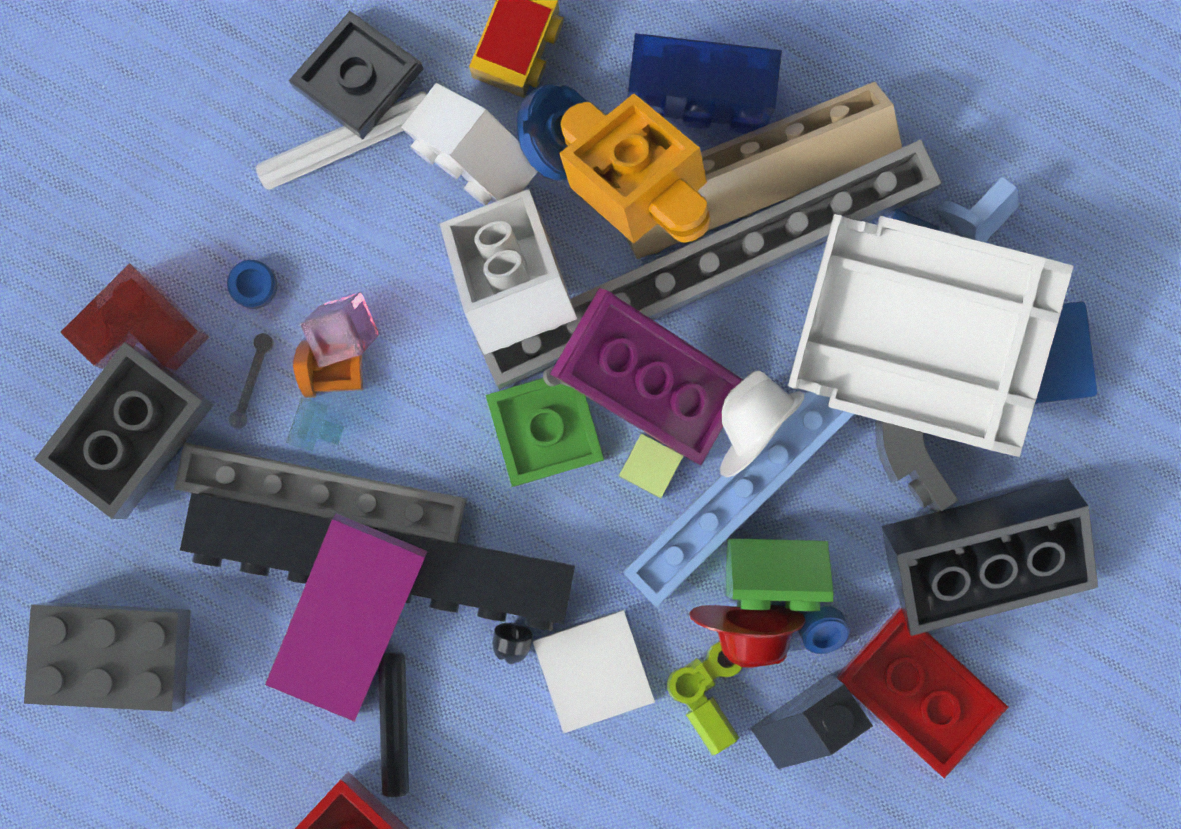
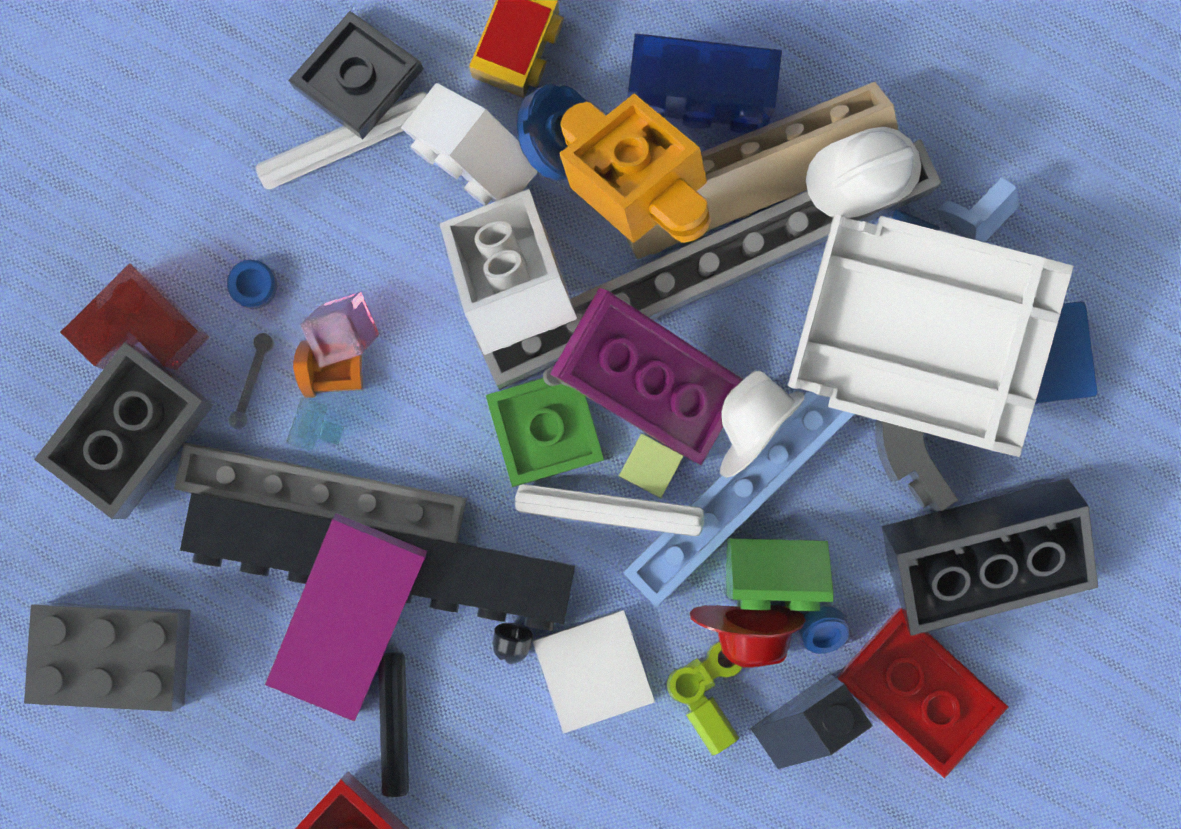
none -> white axle [515,484,704,536]
none -> white piece [806,127,921,218]

